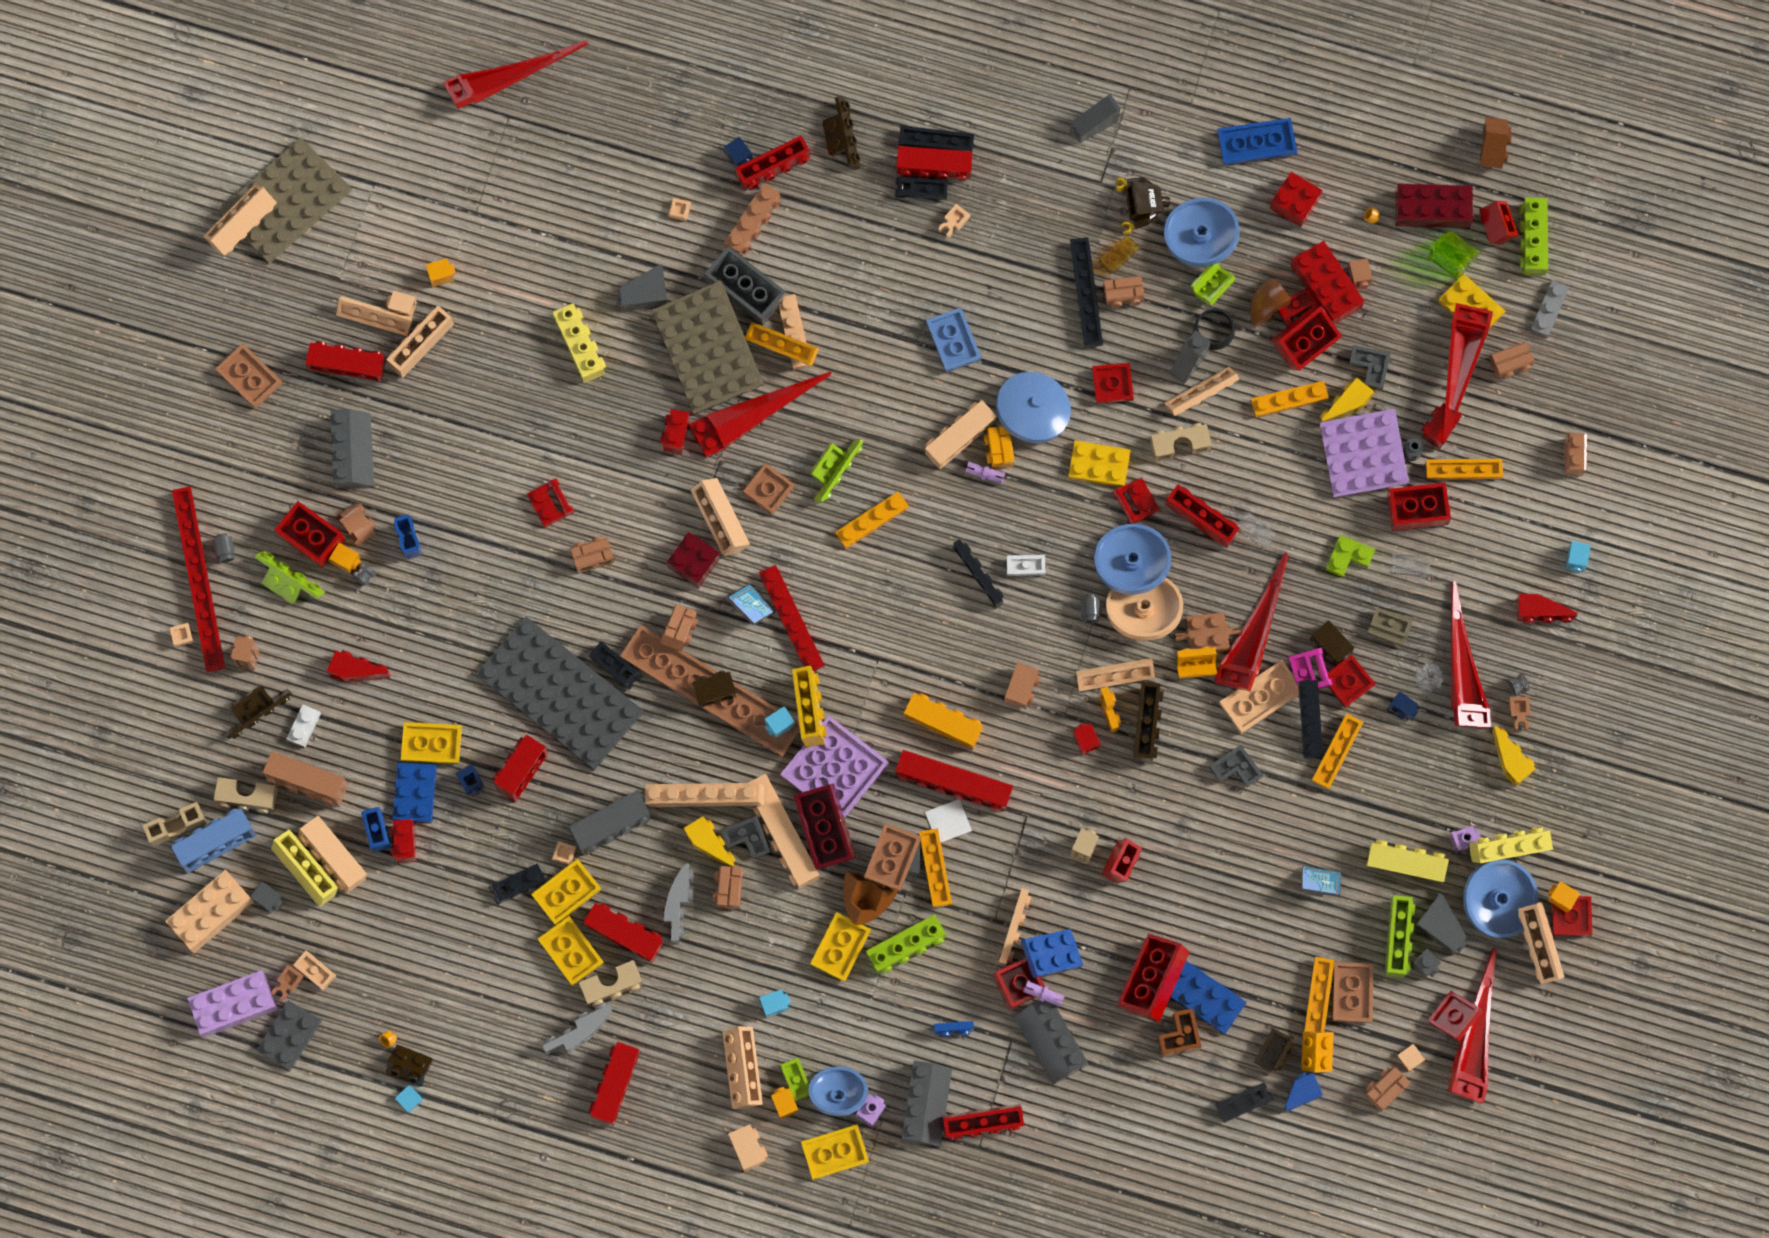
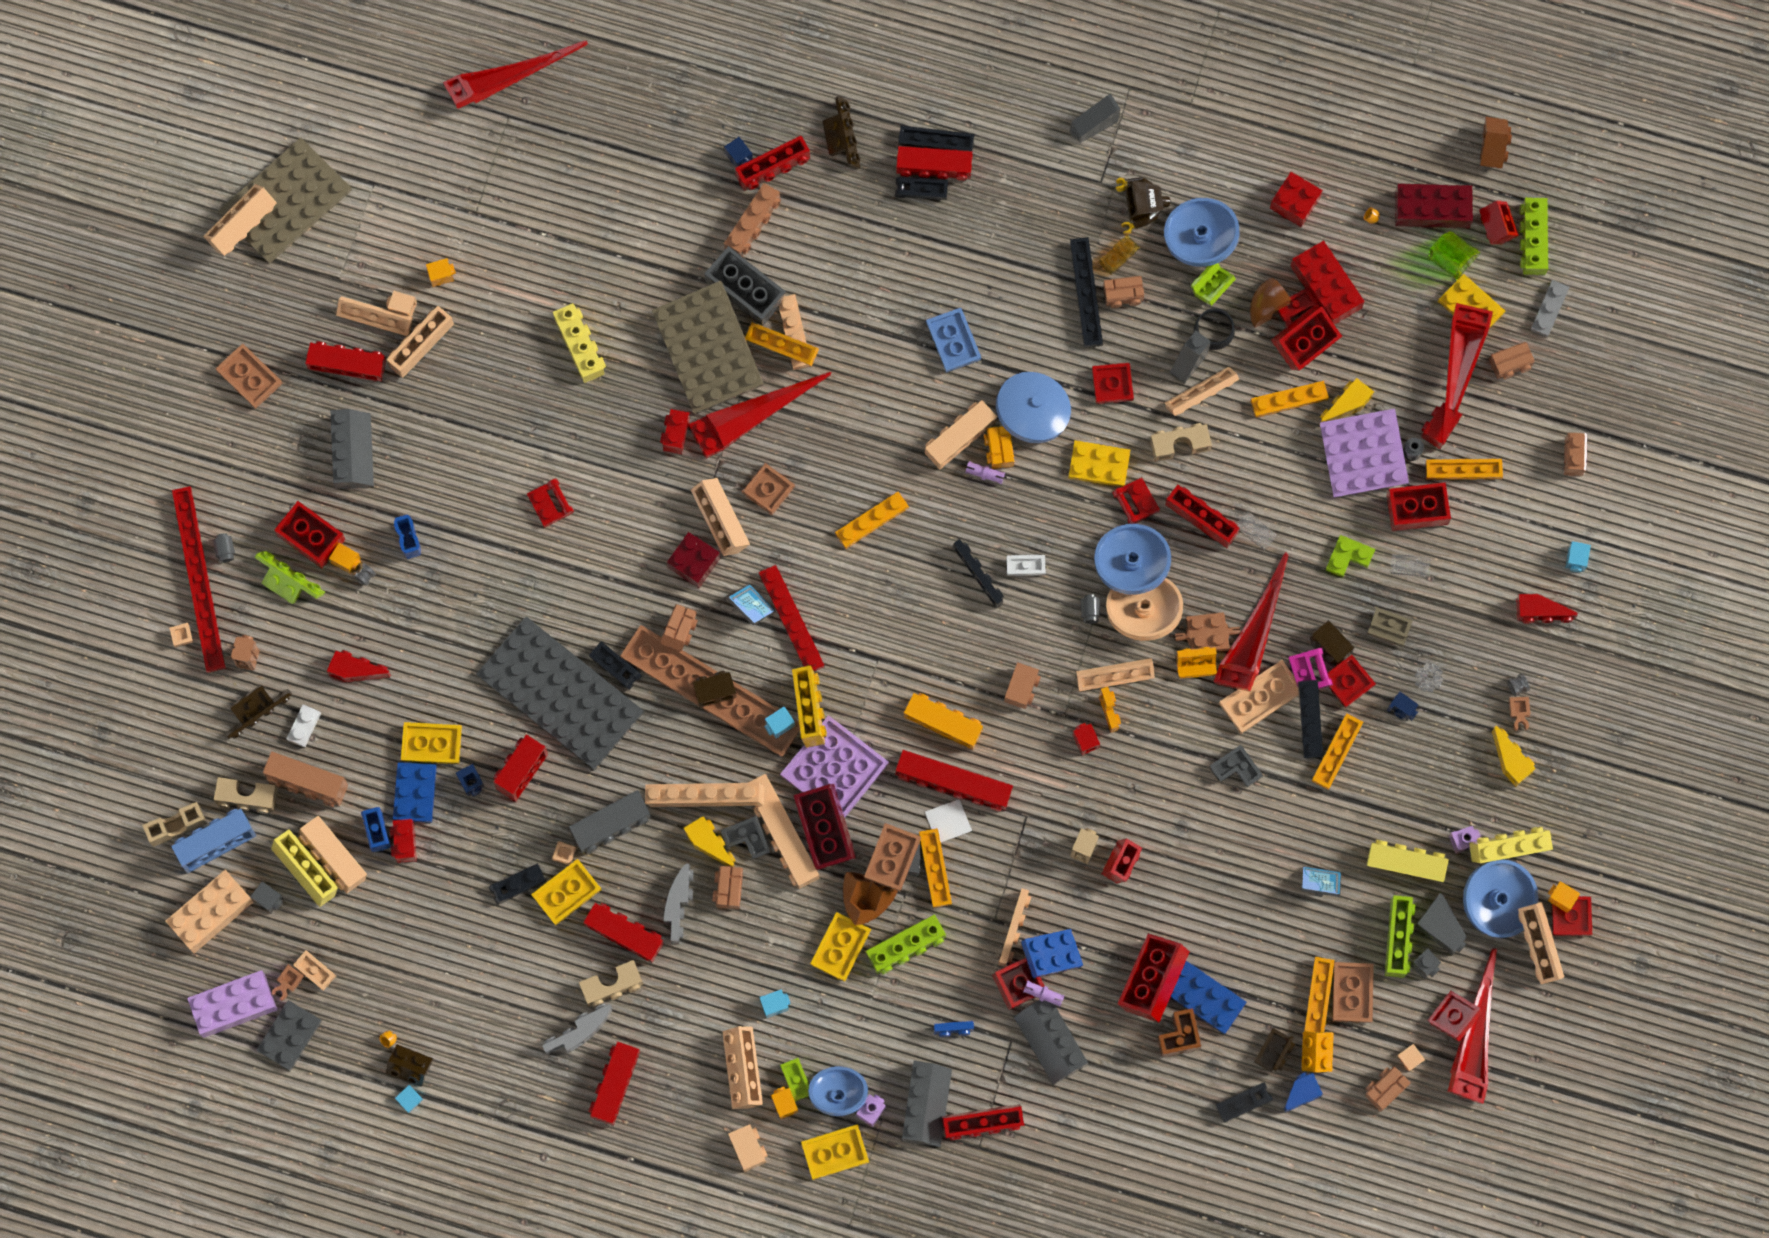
nougat cylinder [336,502,376,546] -> none
yellow plate [538,916,604,987] -> none
nougat brick [570,536,615,573] -> none
dark grey slope [617,264,667,311] -> none
light nougat tile [668,198,691,221] -> none
lime bracket [809,439,864,503] -> none
light nougat plate [938,204,971,239] -> none
dark brown brick [1132,682,1164,764] -> none
blue plate [1217,118,1298,166] -> none
nougat brick [1347,258,1372,289] -> none
dark grey plate [1349,345,1390,390] -> none
red plate [1451,581,1491,729] -> none

